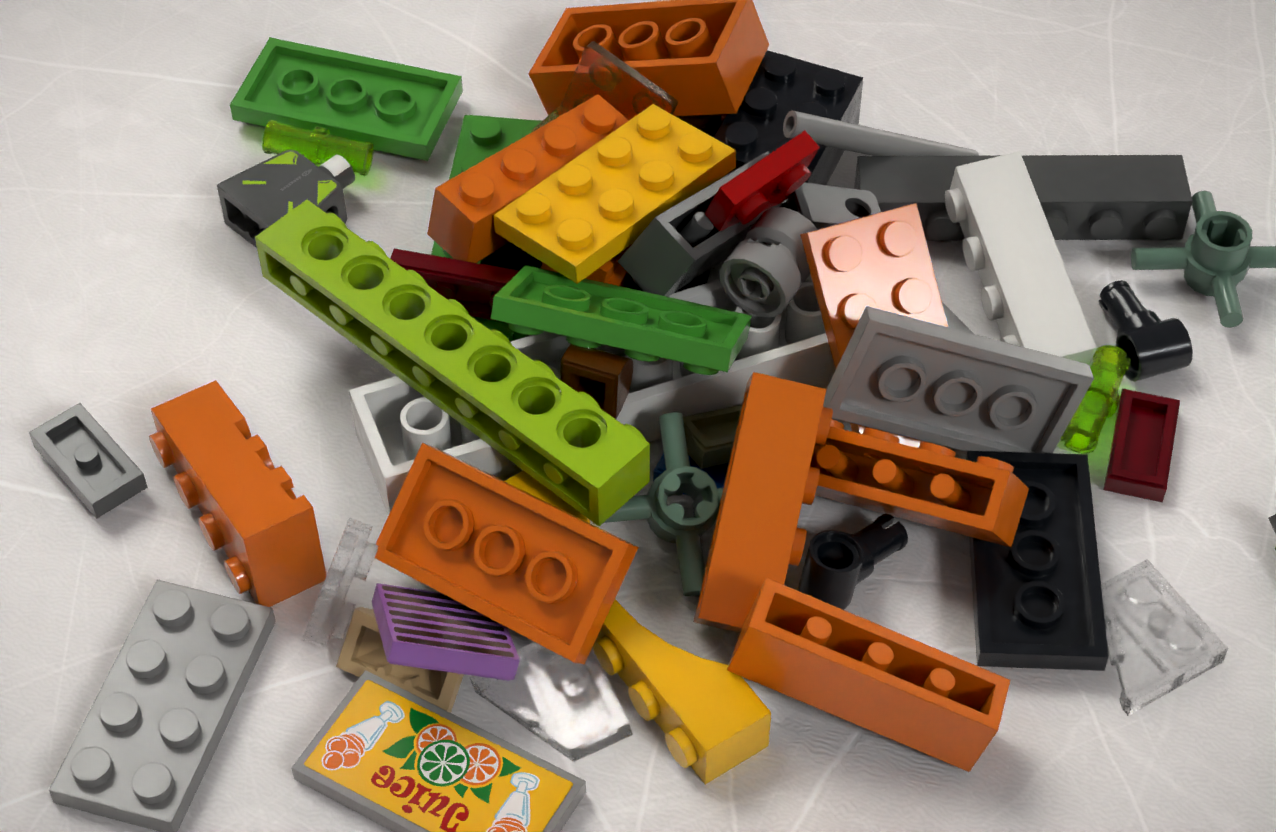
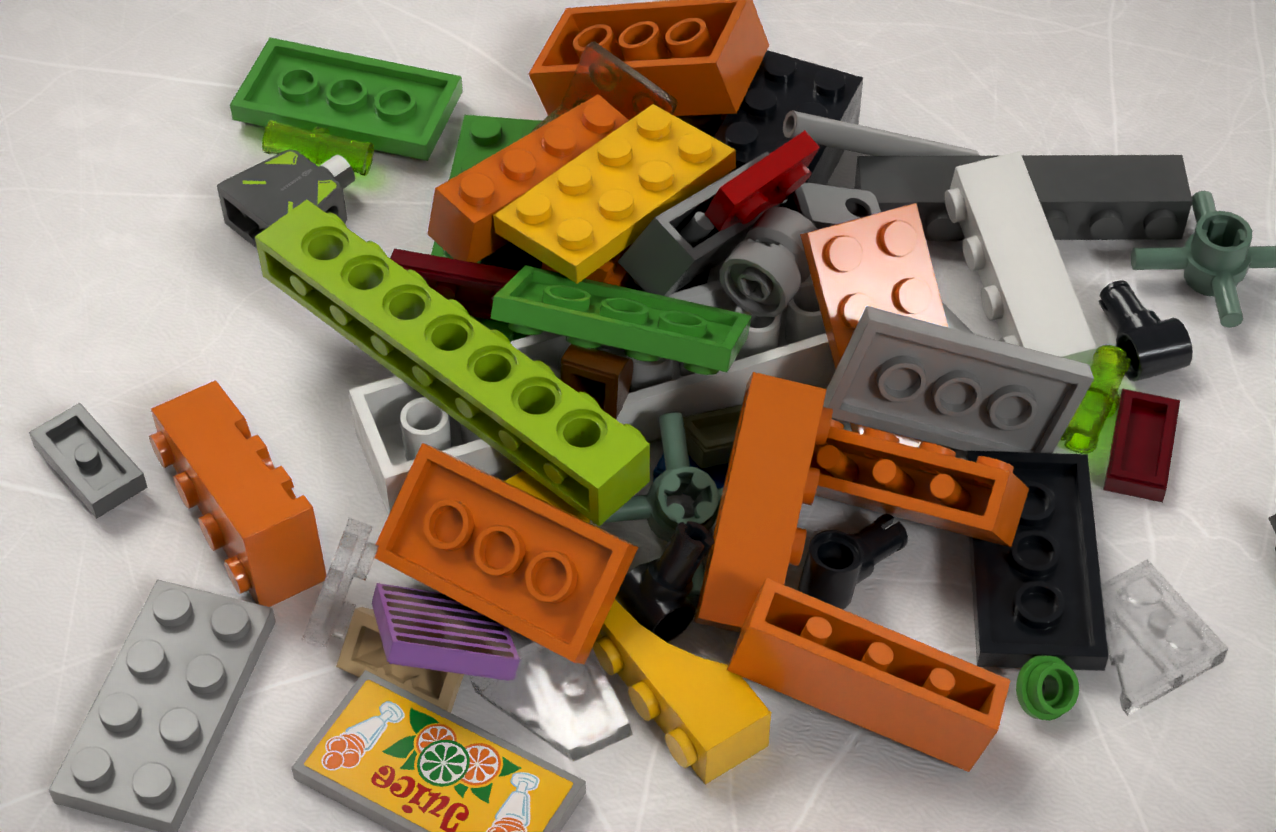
none -> black pin [615,521,714,643]
none -> bright green plate [1016,655,1079,720]

